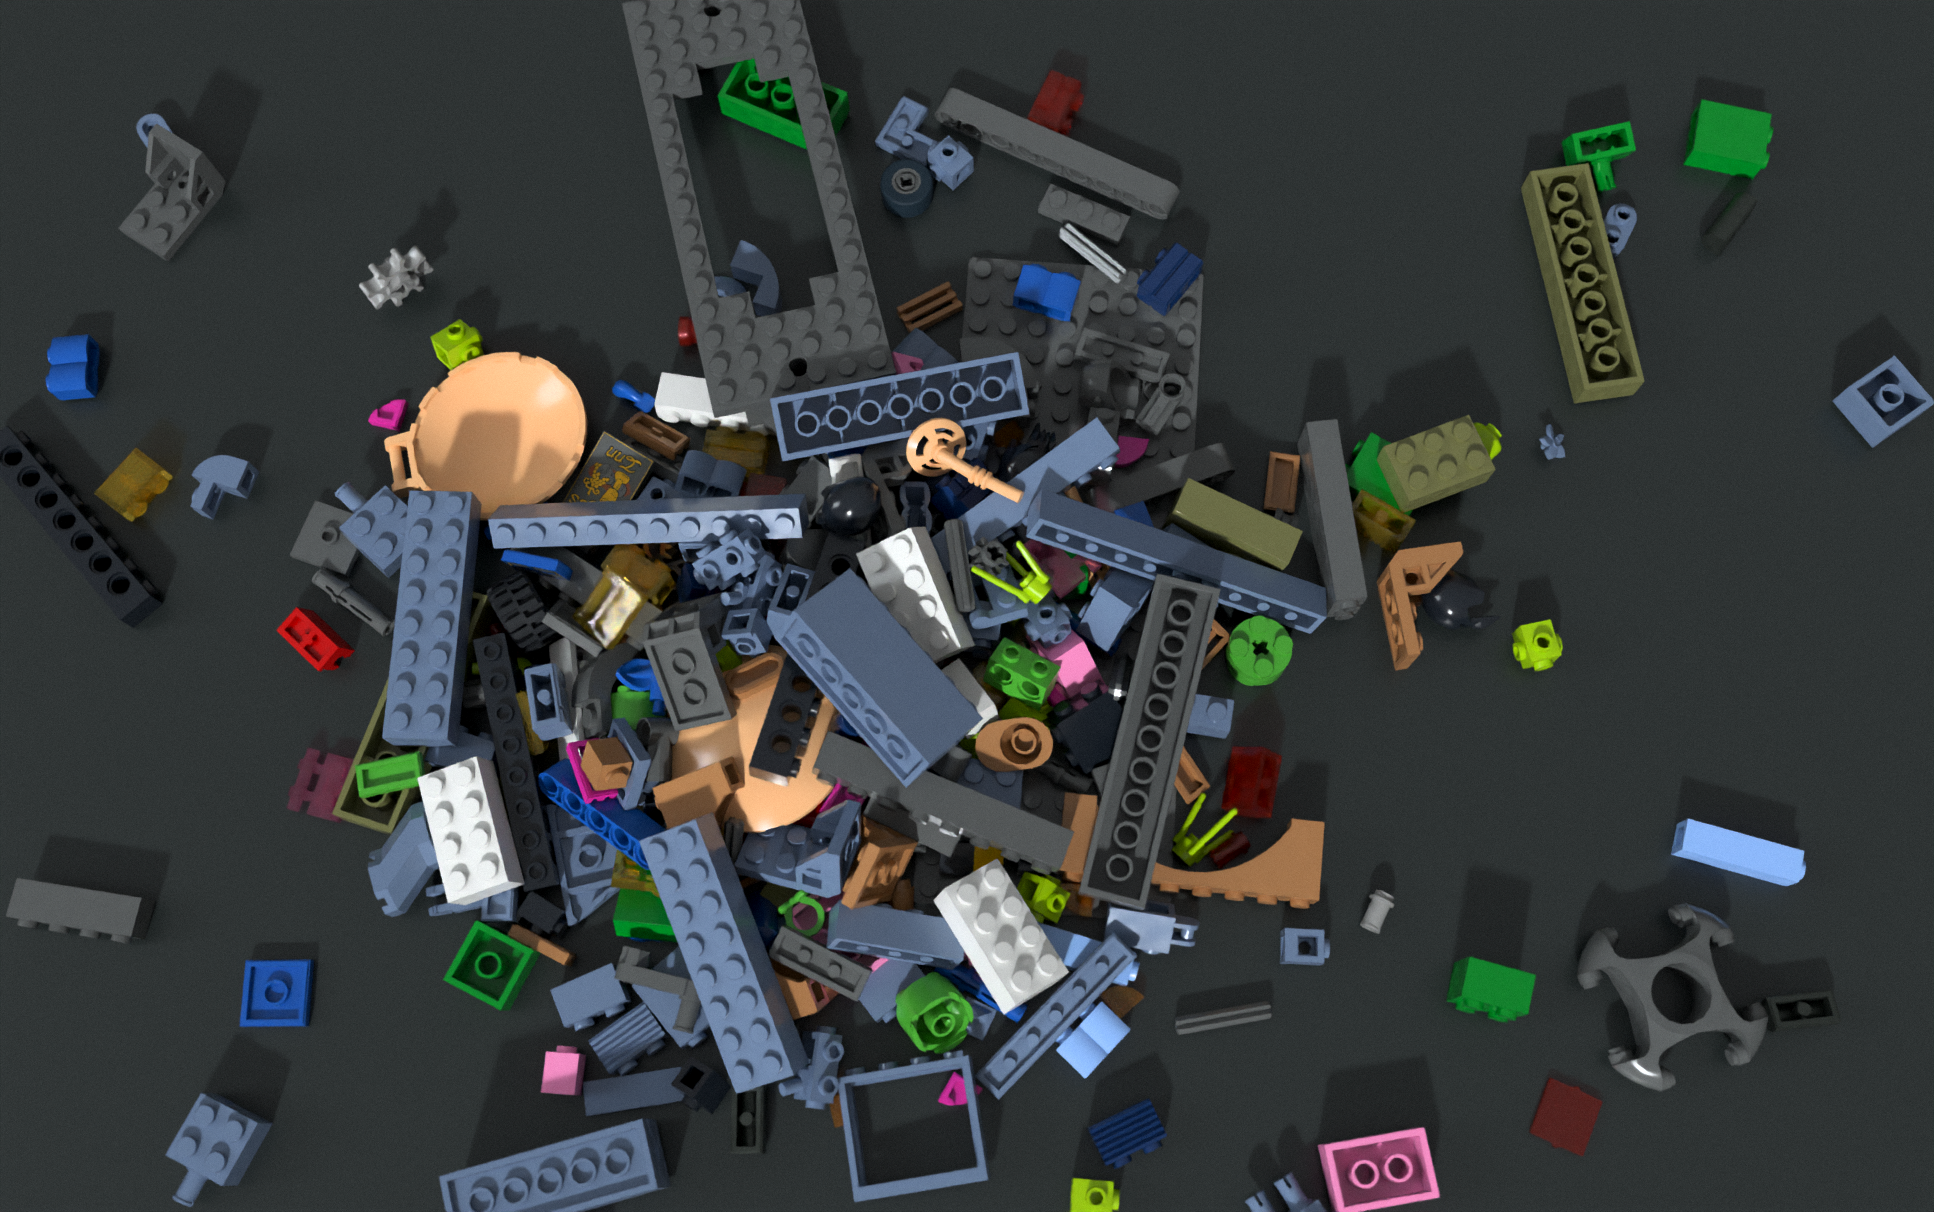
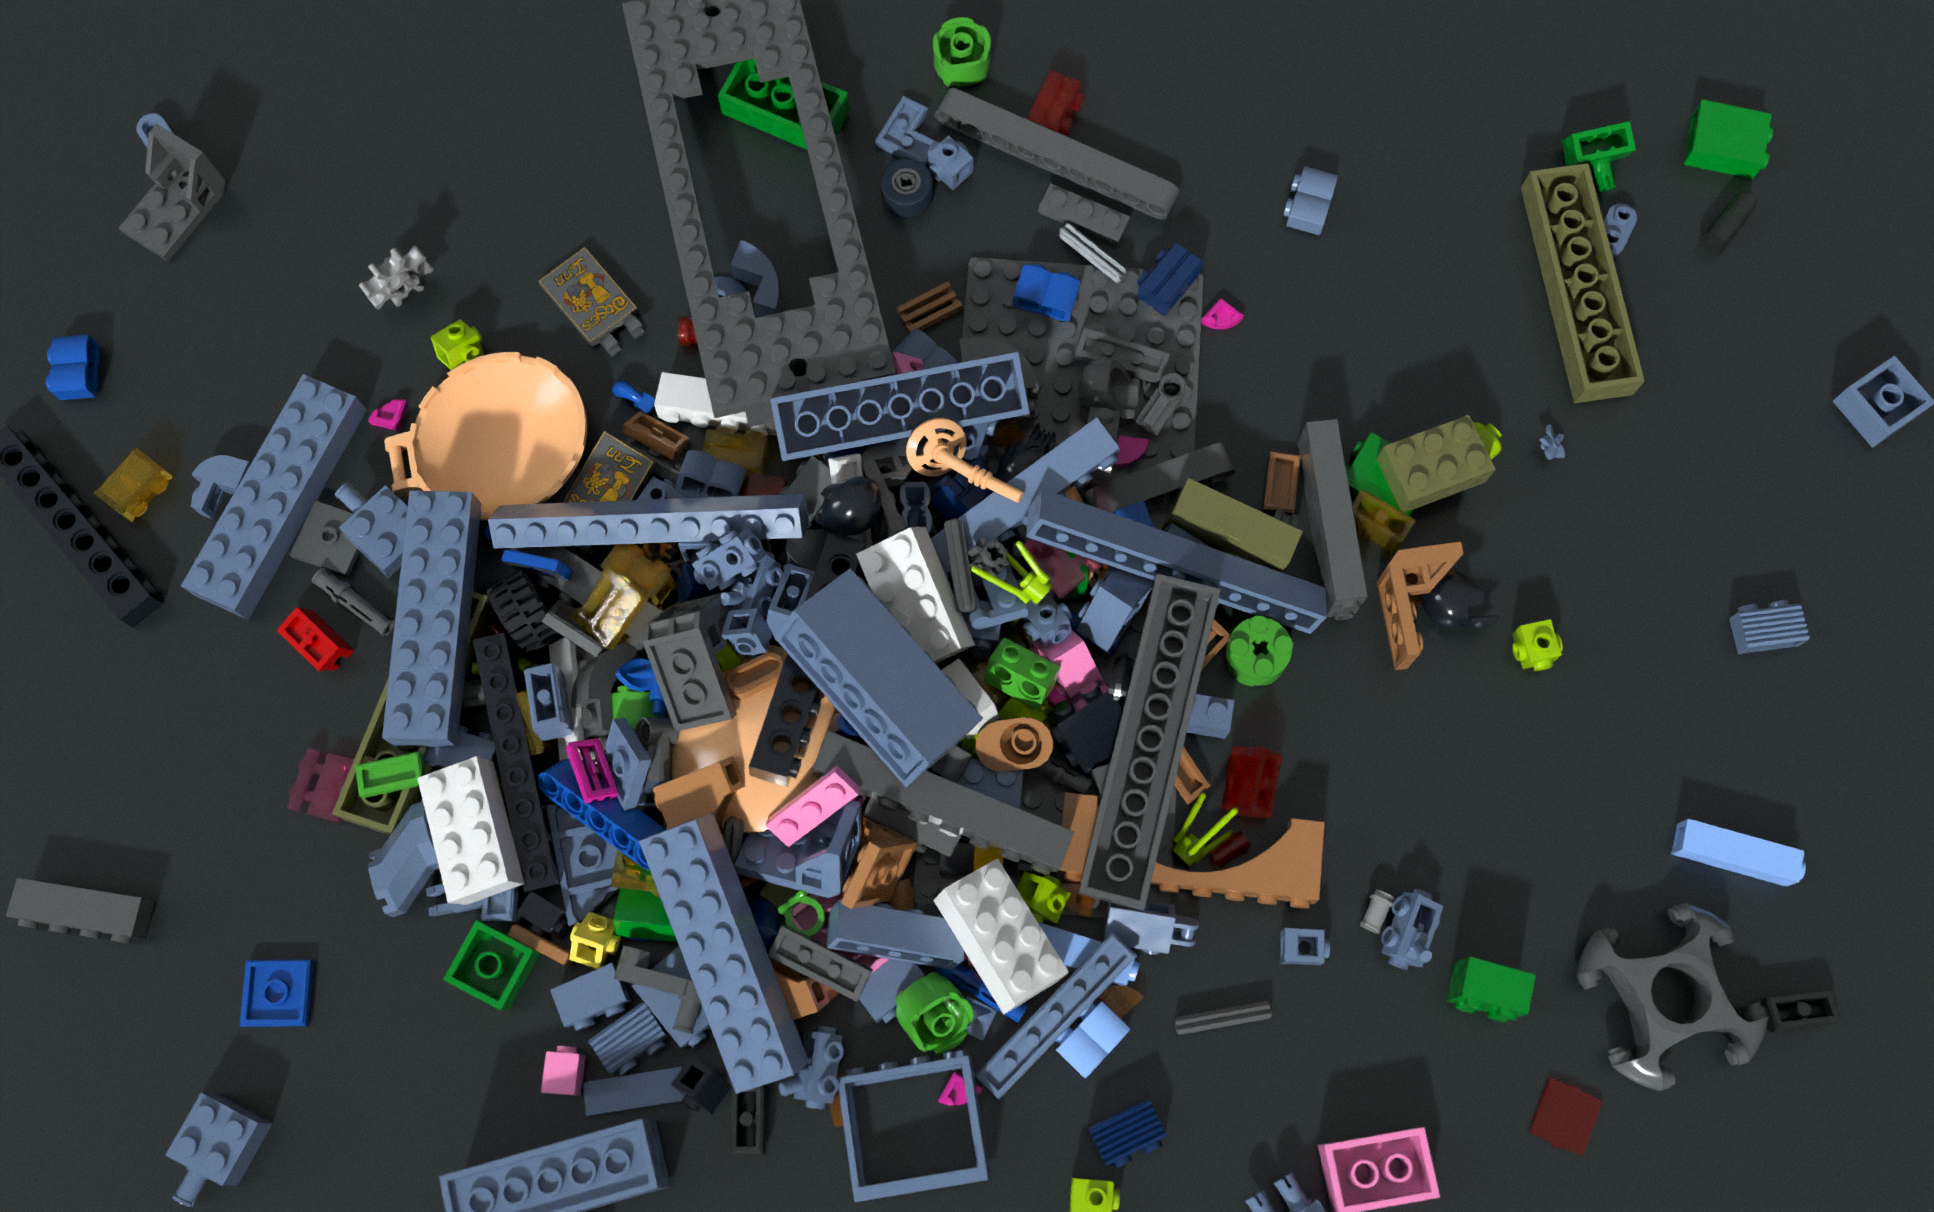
medium nougat brick [581,737,633,791] -> none
none -> sand blue brick [181,374,367,620]
none -> dark grey tile [538,247,645,357]
none -> light yellow brick [569,912,621,969]
none -> bright pink plate [765,766,860,847]
none -> bright green brick [933,17,991,87]
none -> dark pink tile [1201,298,1244,329]
none -> sand blue brick [1283,166,1338,235]
none -> sand blue brick [1381,889,1444,970]
none -> sand blue brick [1729,600,1810,654]

